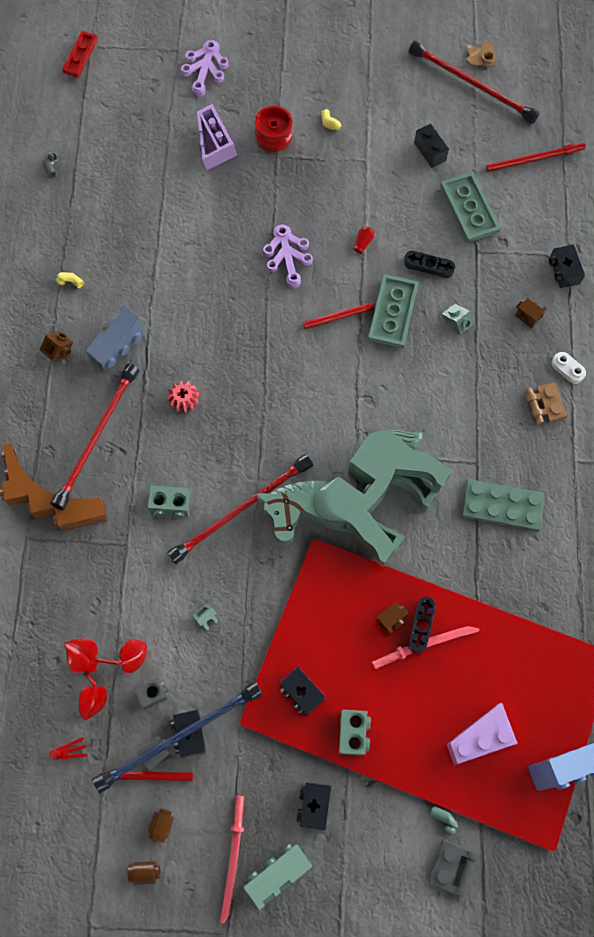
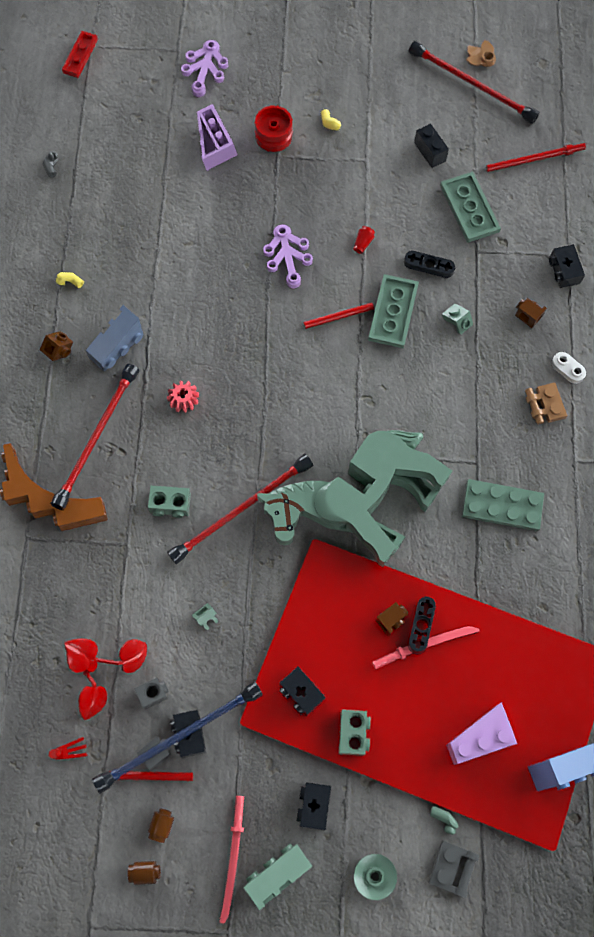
none -> sand green dish [354,854,397,900]

